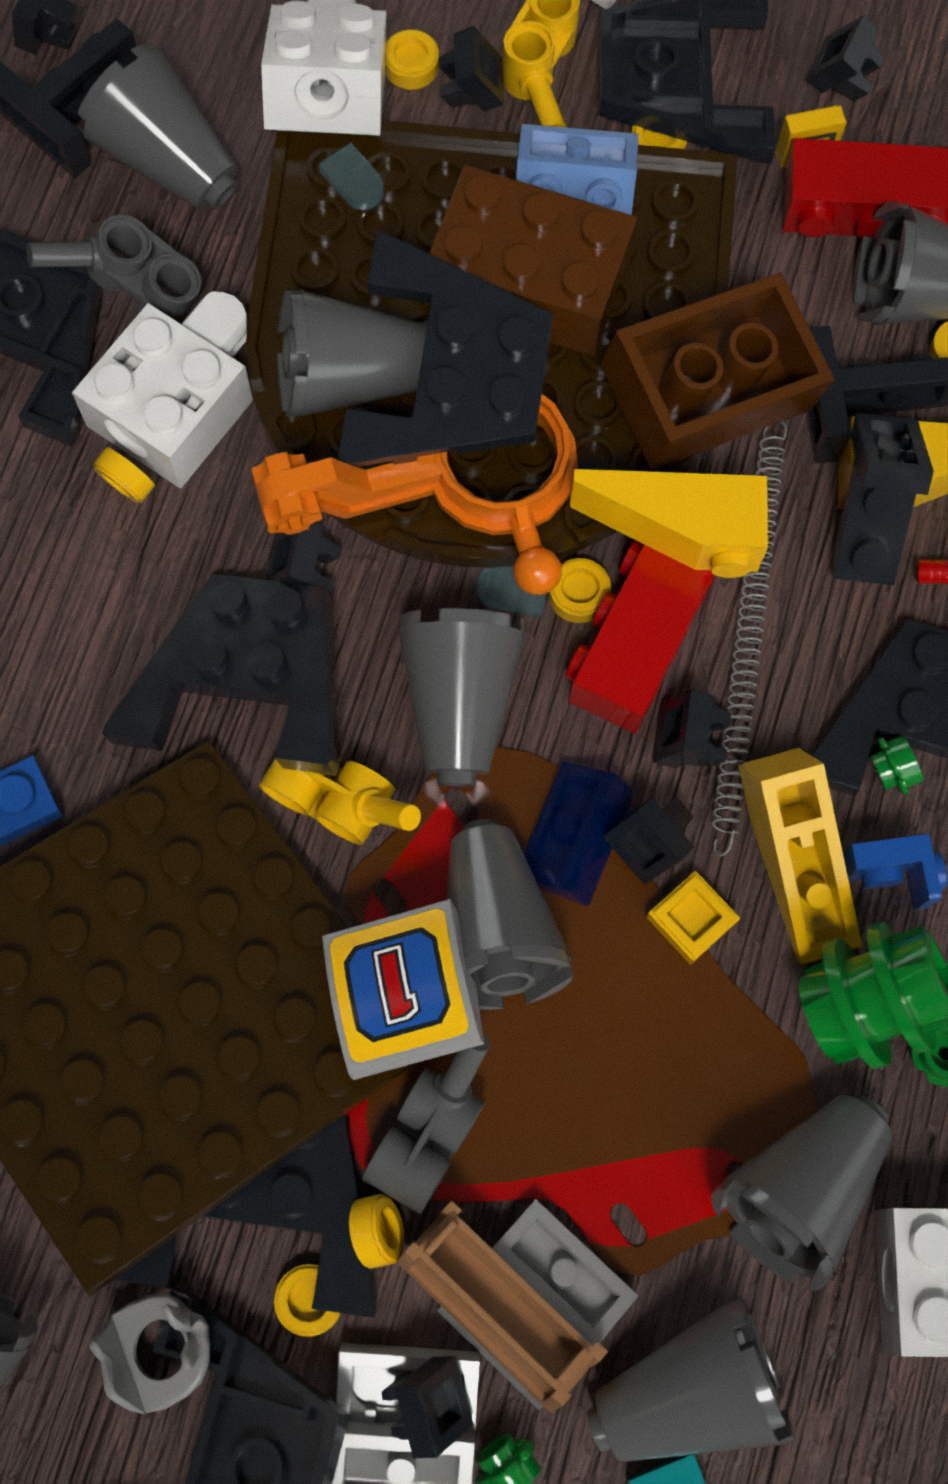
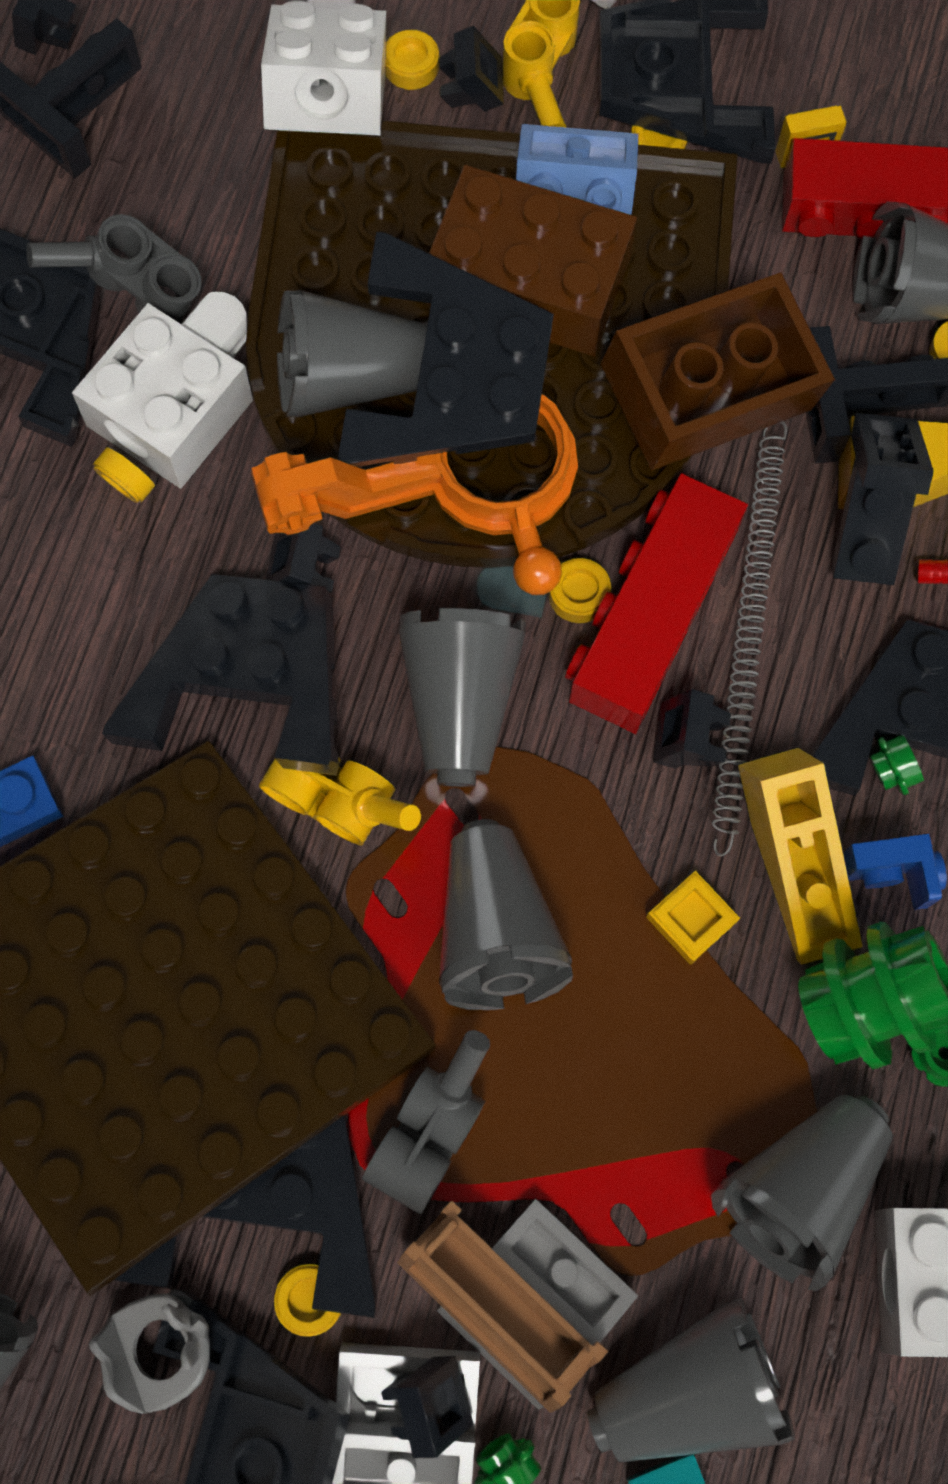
dark grey cone [76,43,238,210] -> none
clear light blue piece [319,143,384,210] -> none
slope [322,899,484,1080] -> none
yellow tile [349,1194,405,1269] -> none
clear blue slope [524,762,633,906] -> none
yellow slope [570,469,768,578] -> none
black tile [602,797,695,885] -> none
black tile [806,15,885,101] -> none

